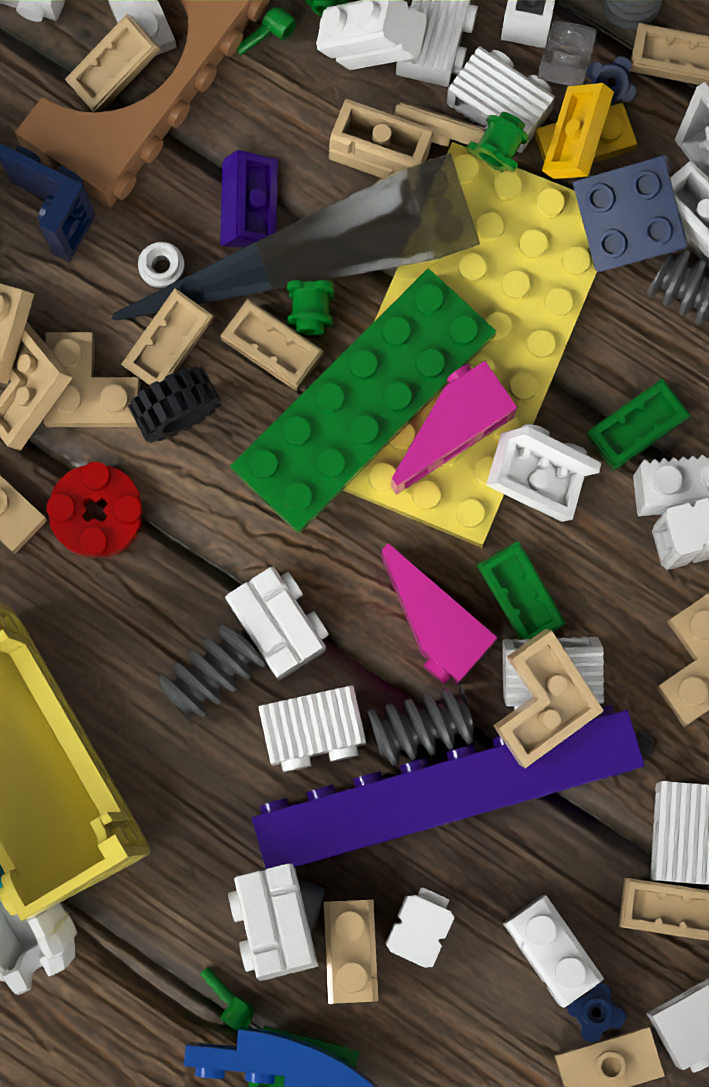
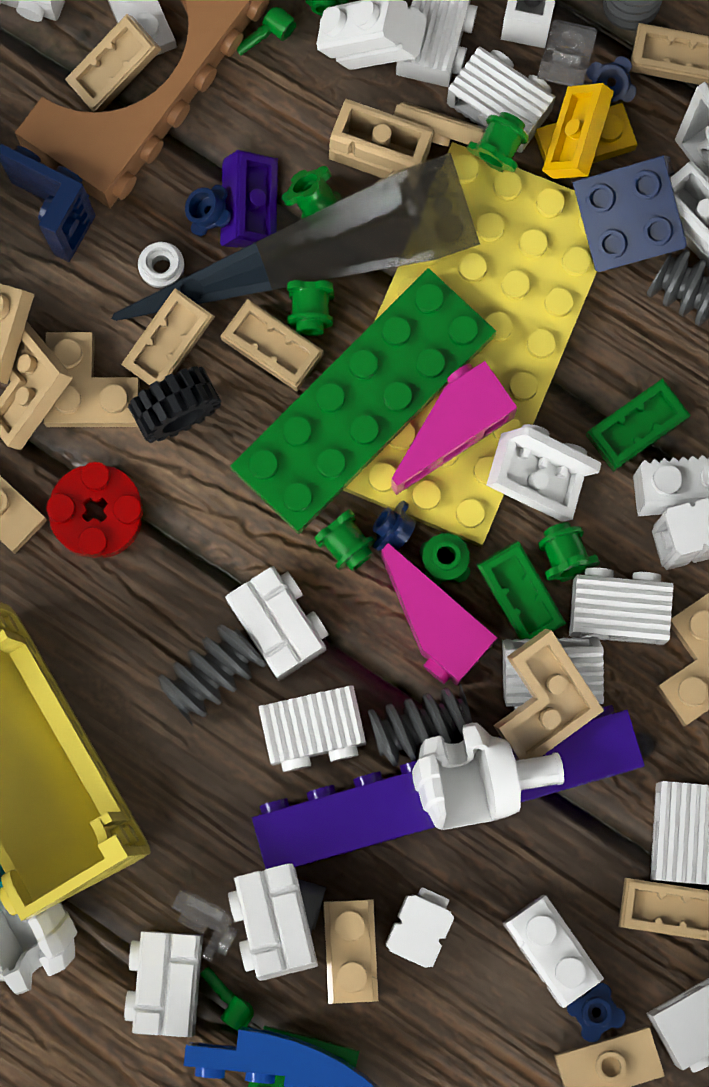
none -> white brick [124,931,203,1037]
none -> clear bracket [171,889,239,962]
none -> dark blue plate [185,185,231,237]
none -> green brick [282,166,343,227]
none -> green brick [314,509,375,571]
none -> dark blue plate [373,501,416,551]
none -> white piece [412,723,564,830]
none -> green brick [419,533,470,586]
none -> green brick [538,522,600,582]
none -> white brick [569,568,673,645]

